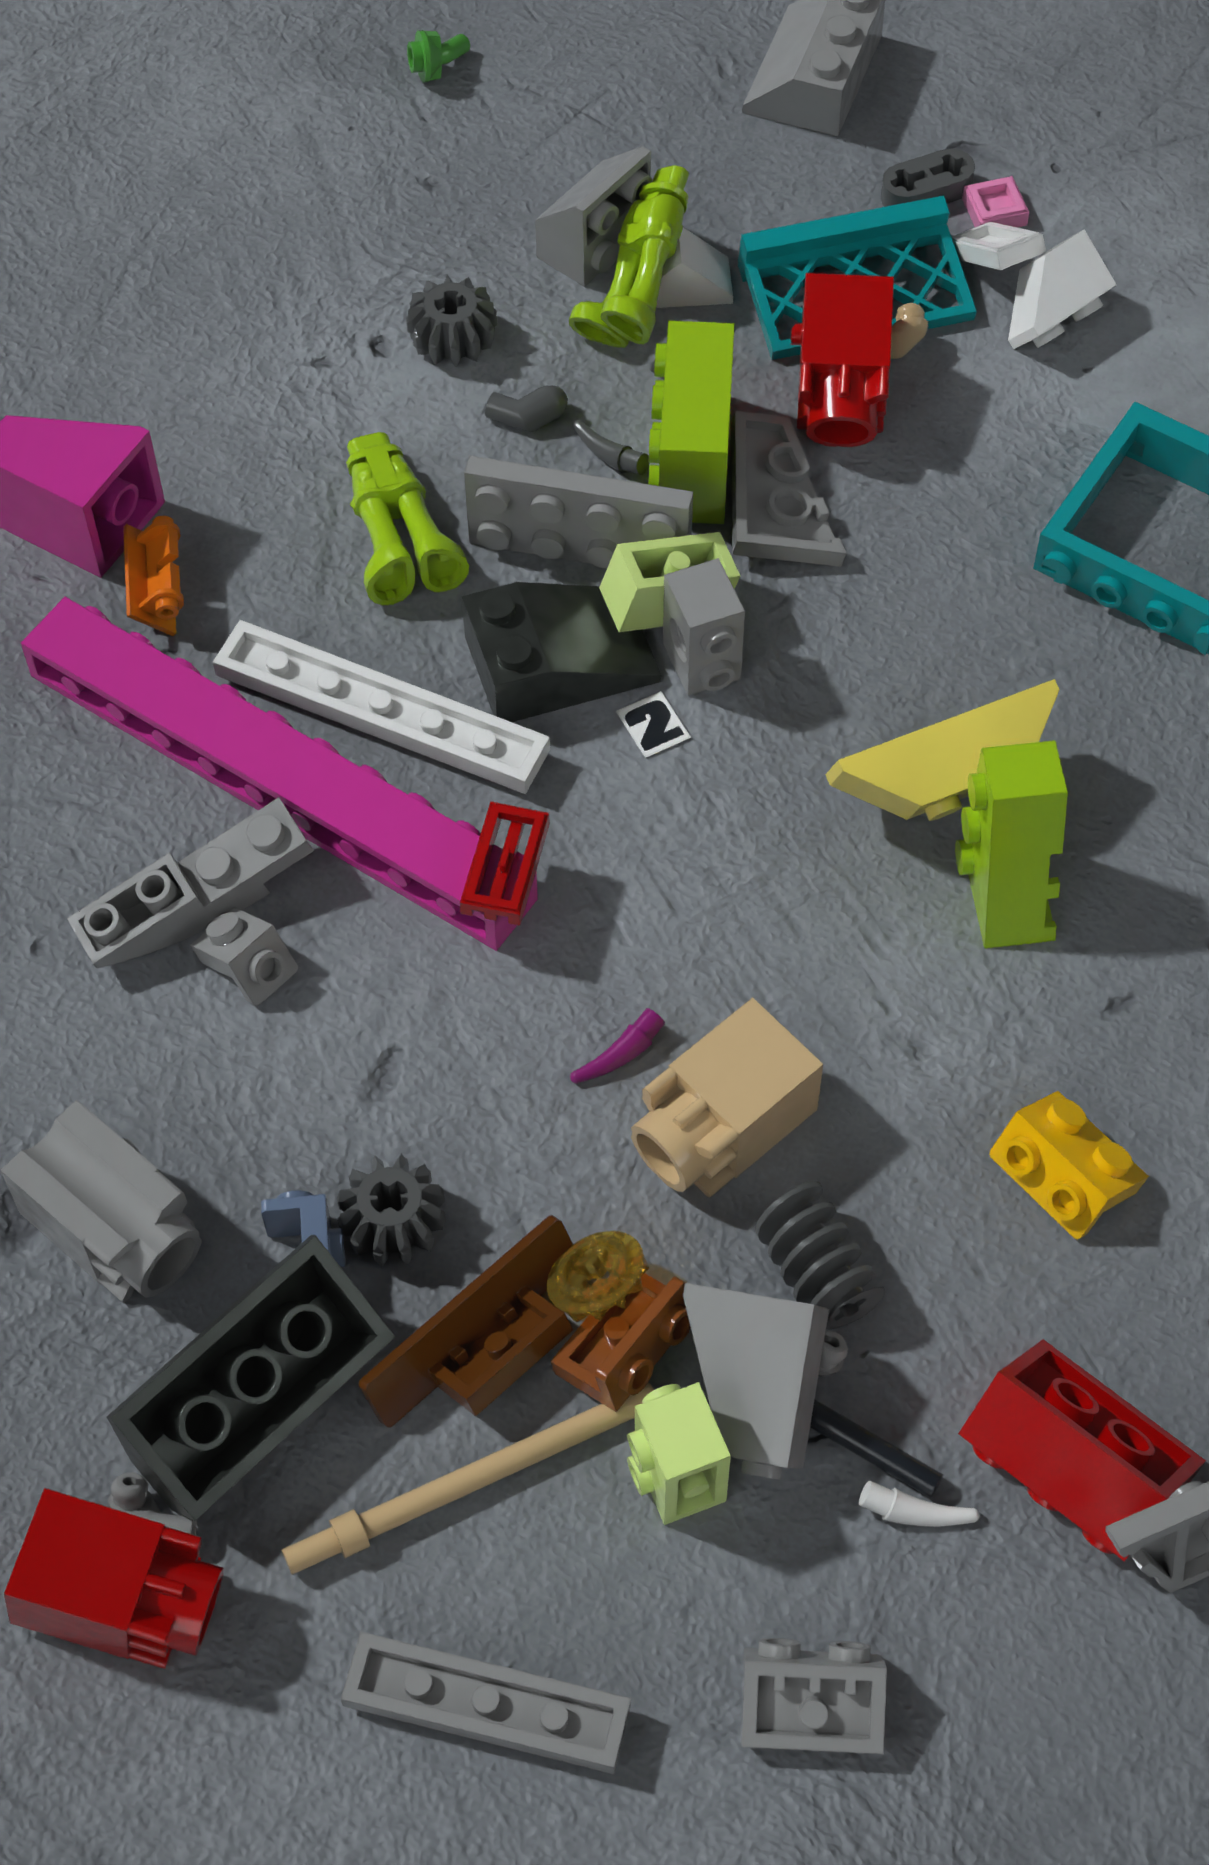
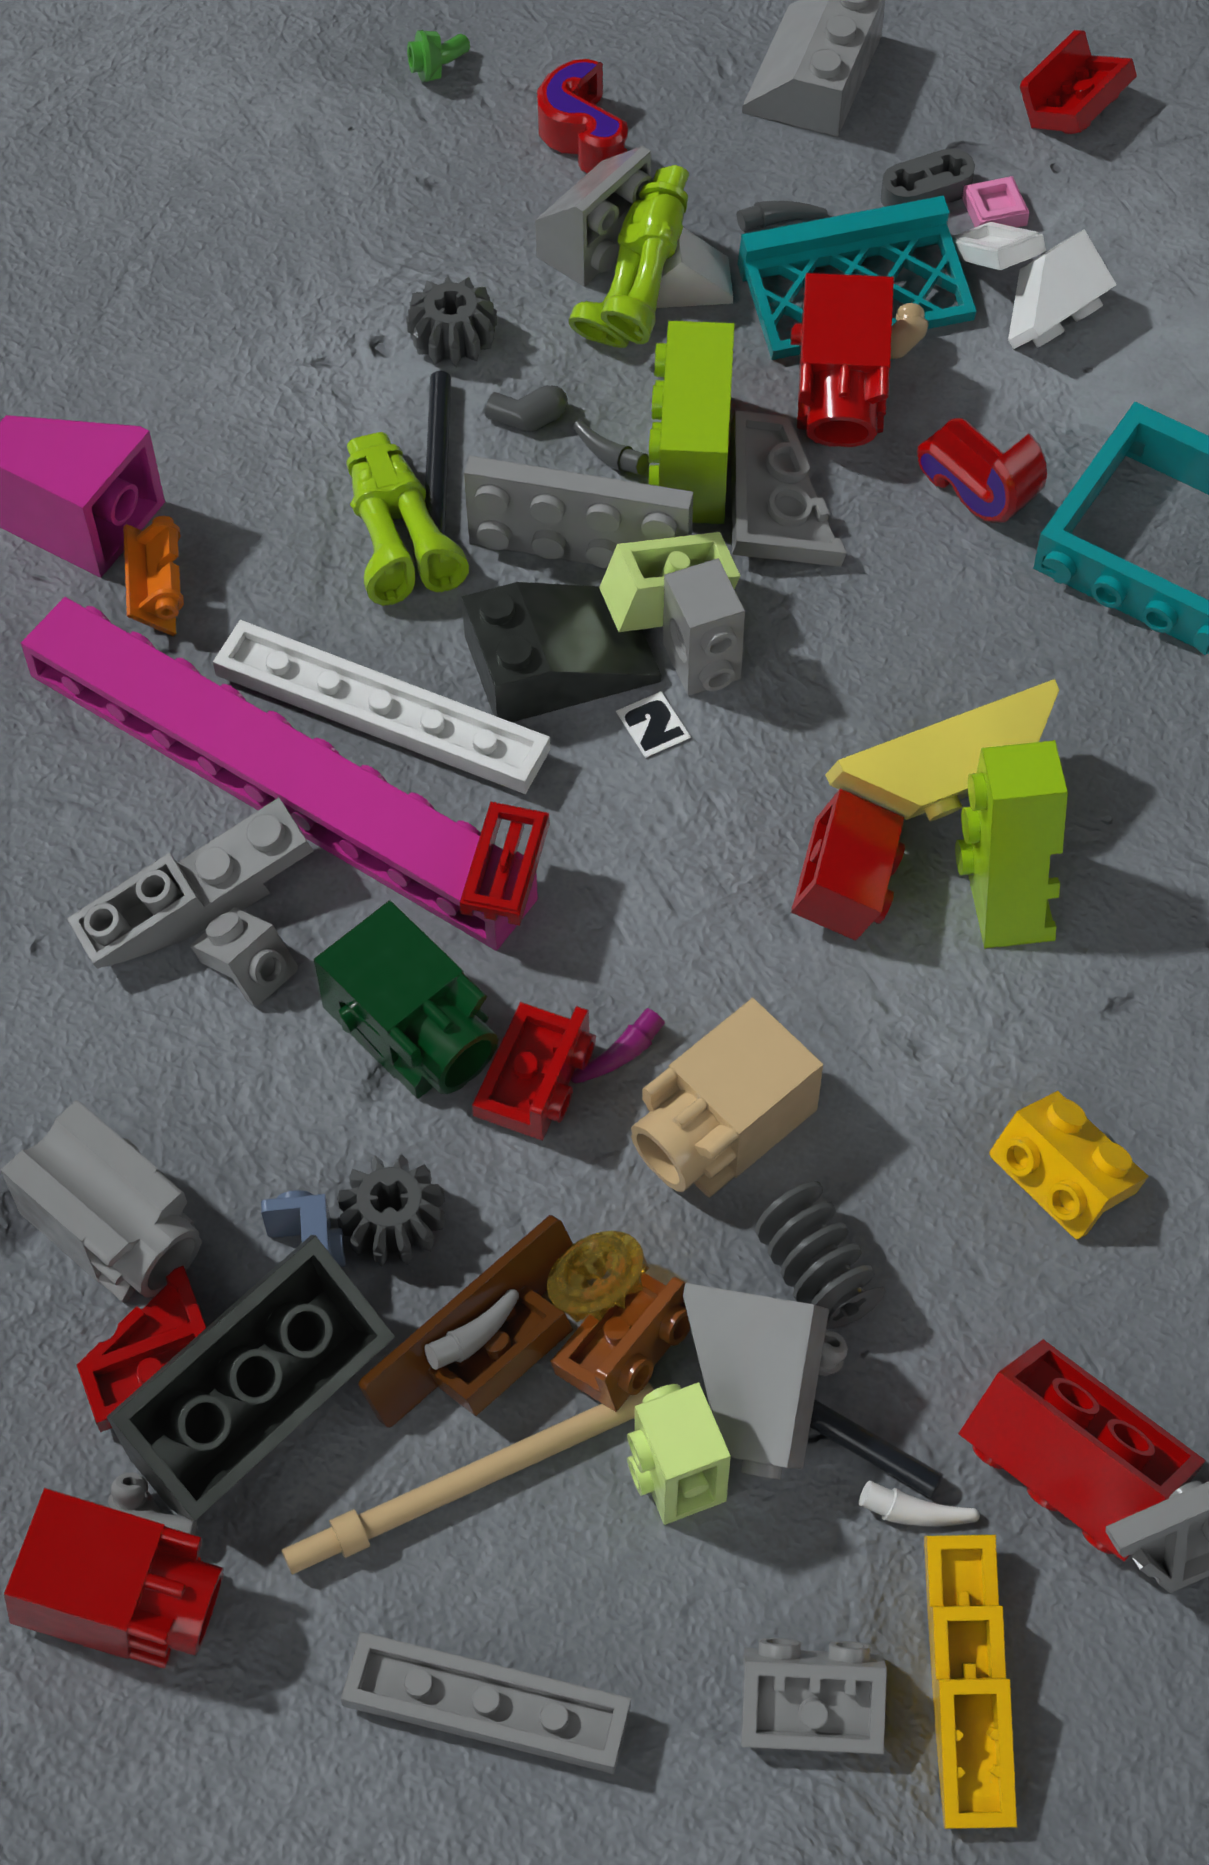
none -> red wing [77,1266,206,1433]
none -> dark green piece [314,900,499,1099]
none -> black bar [424,371,451,535]
none -> light grey helmet [425,1289,519,1370]
none -> red bracket [472,1002,596,1141]
none -> red animal [537,59,628,173]
none -> dark grey helmet [736,201,828,231]
none -> red brick [791,789,905,941]
none -> red animal [917,418,1047,523]
none -> yellow slope [924,1535,1017,1829]
none -> red bracket [1020,30,1137,134]

